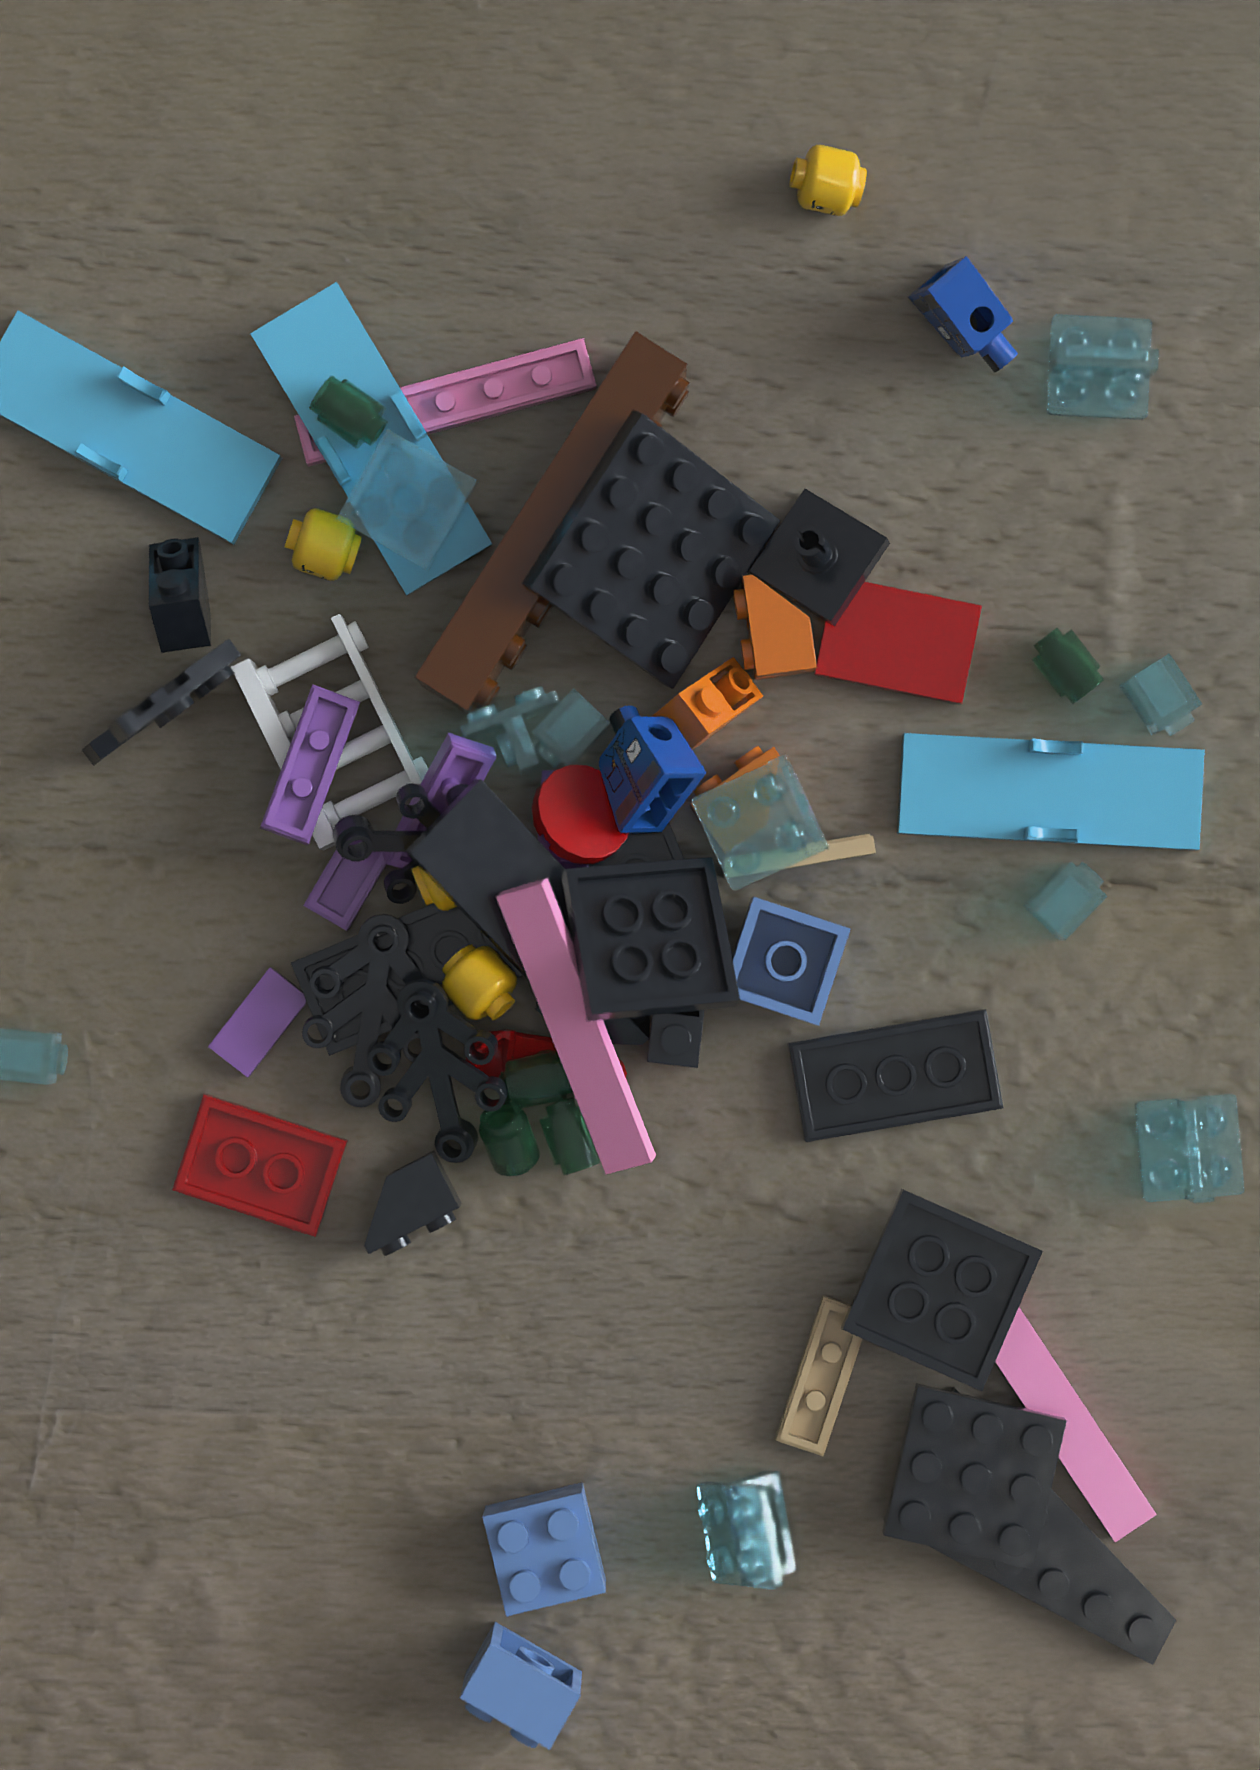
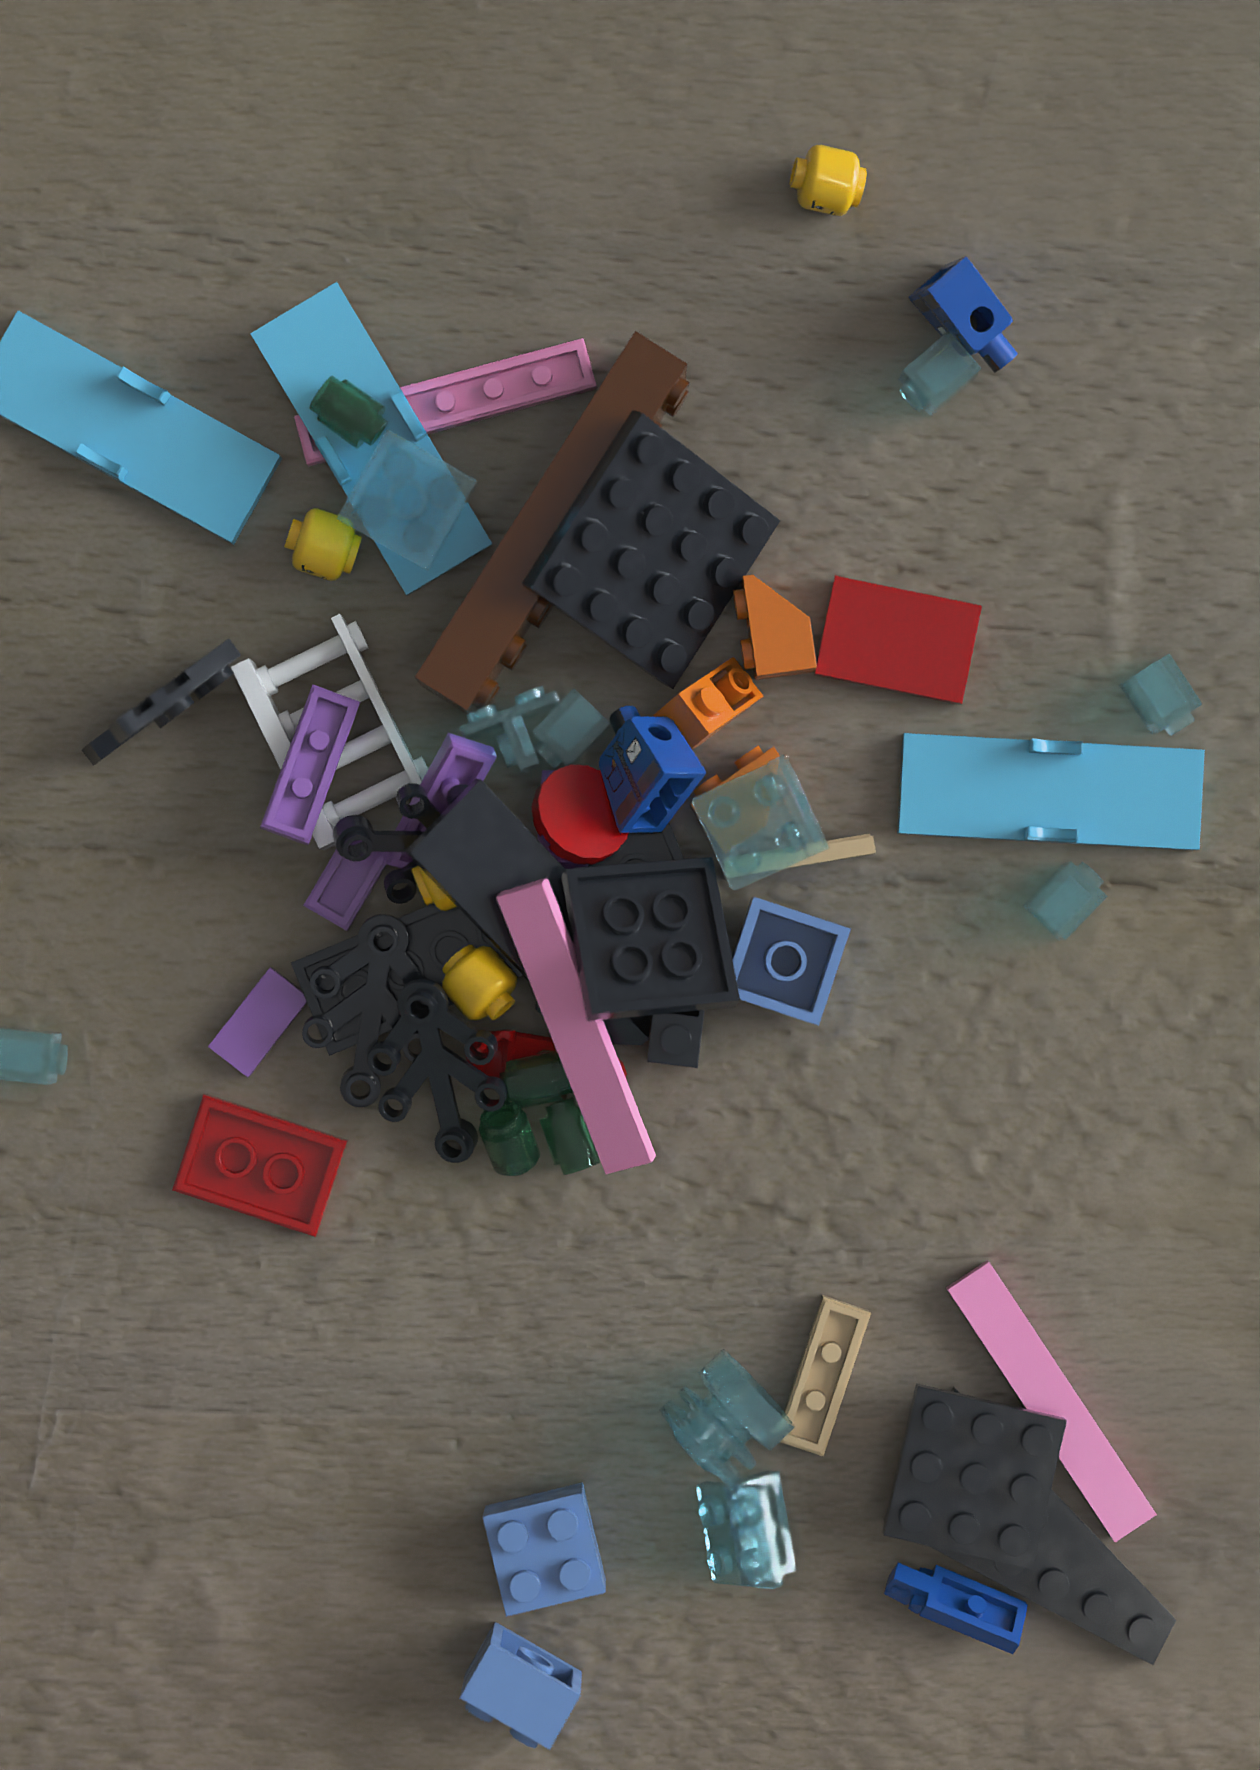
black slope [149,537,211,653] -> none
black slope [364,1150,462,1256] -> none
black tile [749,489,890,627] -> none
black tile [788,1009,1004,1142] -> none
black plate [841,1188,1043,1391] -> none
clear green brick [1032,627,1105,704] -> none
clear light blue bracket [1047,314,1159,420] -> none
clear light blue bracket [1135,1094,1245,1203] -> none
none -> clear light blue wheel [660,1349,796,1488]
none -> blue hinge [884,1563,1028,1654]
none -> clear light blue brick [899,330,982,416]

